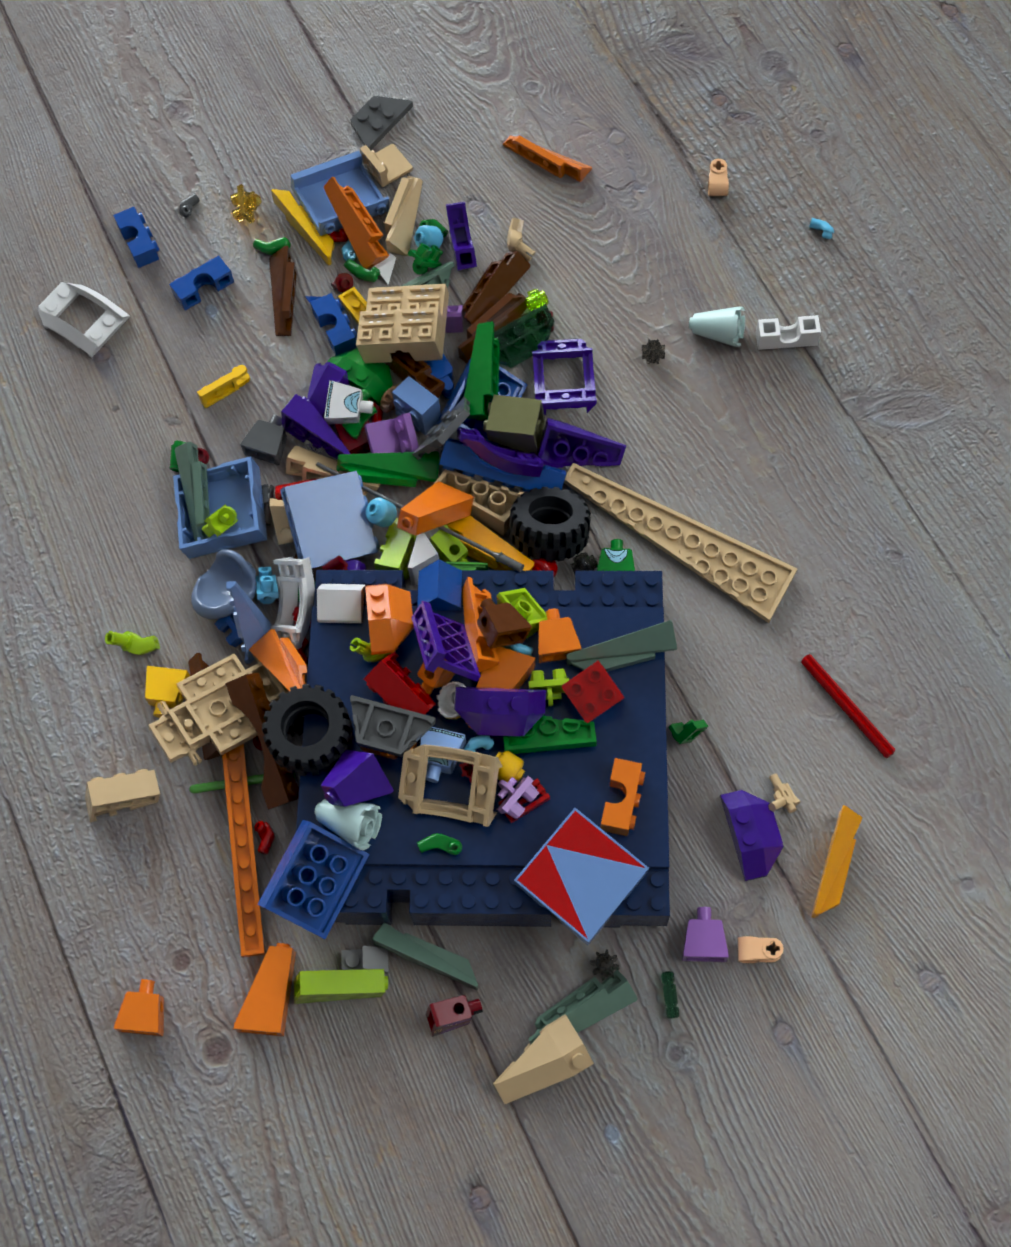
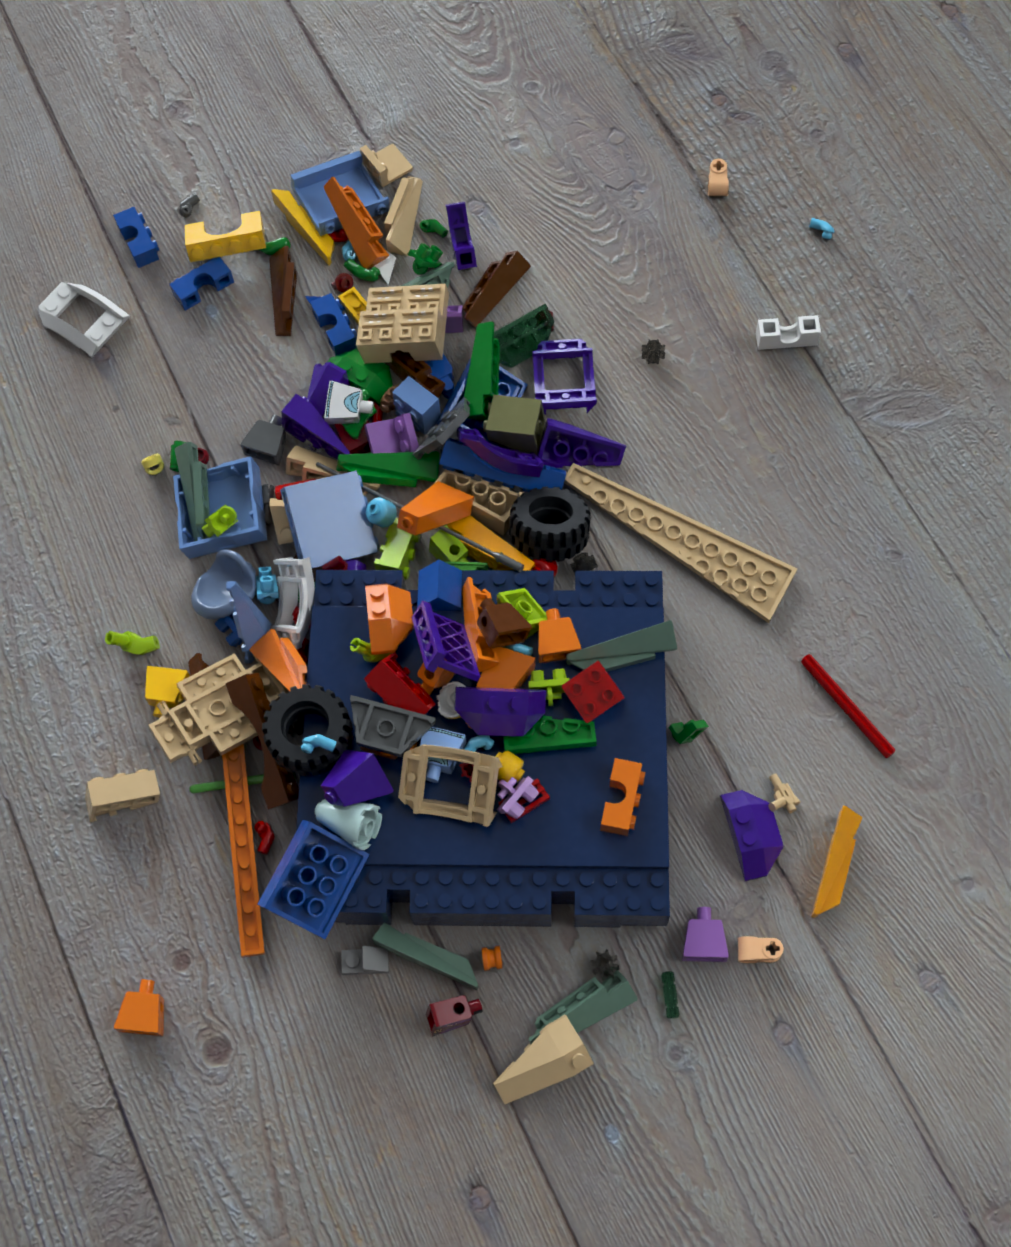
yellow hinge [197,364,250,408] -> none
clear yellow hips [230,184,262,223] -> none
orange slope [233,943,296,1037] -> none
lime slope [294,969,388,1004] -> none
white slope [317,584,365,623] -> none
dark grey wing [350,96,413,150] -> none
white slope [408,533,439,586] -> none
medium azure head [414,225,443,248] -> none
green arm [417,833,462,855] -> none
reddish brown wedge [458,293,530,364] -> none
orange wedge [503,135,592,182] -> none
tan arm [507,218,536,262] -> none
tile [514,808,649,945] -> none
clear neon green gear [525,288,549,313] -> none
green torso [597,539,635,571] -> none
light aqua cone [689,306,745,347] -> none
none -> light yellow tile [141,453,164,475]
none -> yellow arch [185,211,266,263]
none -> medium azure arm [301,734,337,754]
none -> orange wheel [482,945,503,971]

